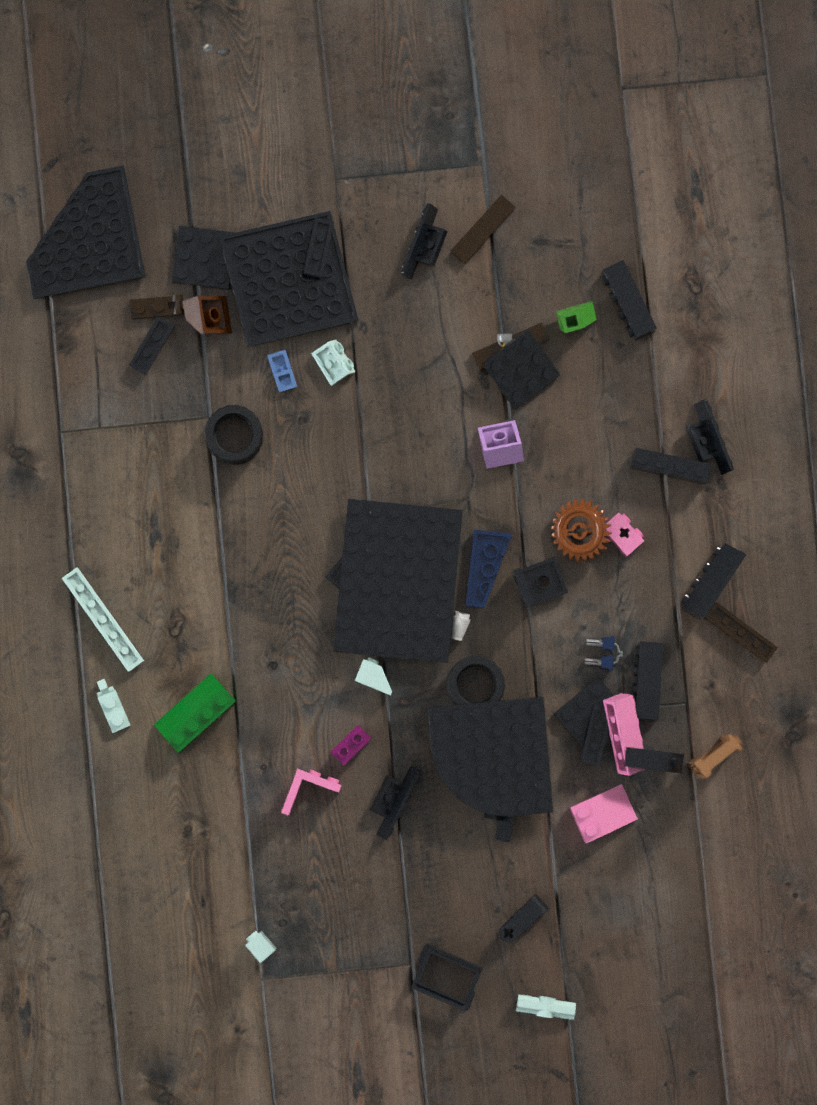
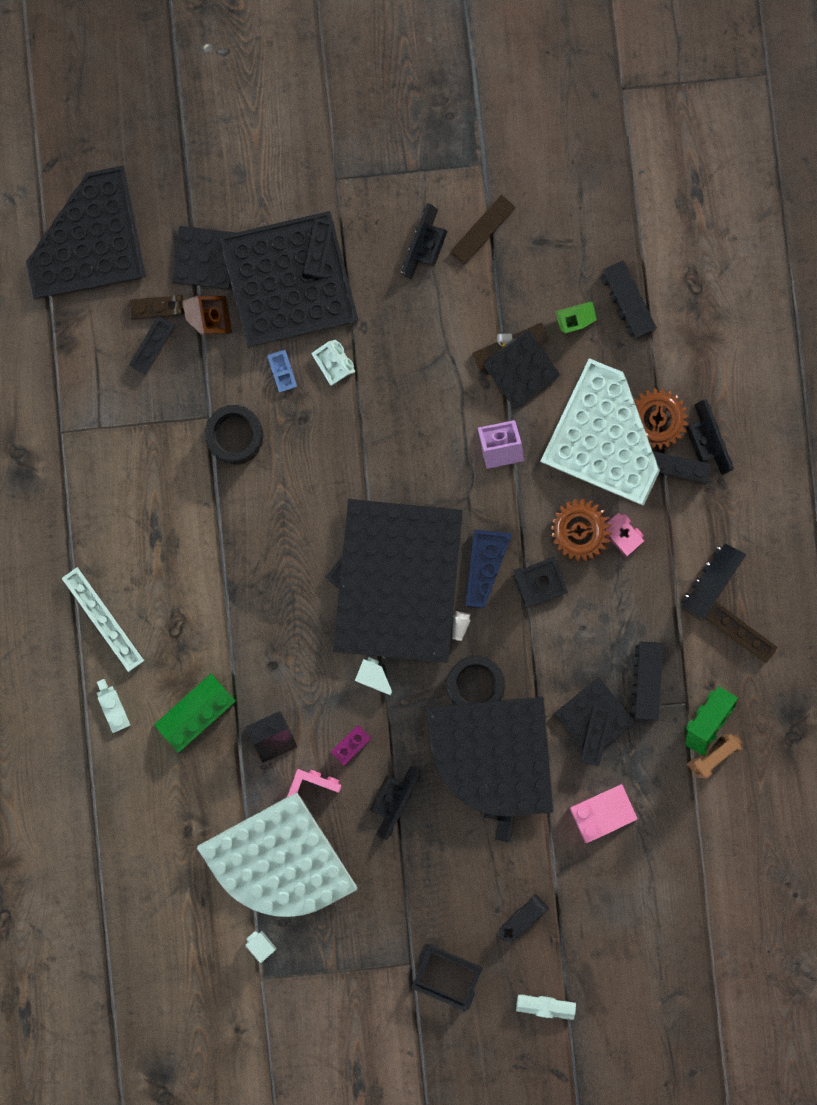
piece [584,636,623,671] -> none
bright pink brick [603,693,645,776] -> none
black slope [624,747,684,774] -> none
none -> light aqua plate [197,792,357,917]
none -> black slope [245,711,298,763]
none -> light aqua plate [541,359,660,506]
none -> dark orange gear [634,388,689,451]
none -> green wedge [685,686,738,757]

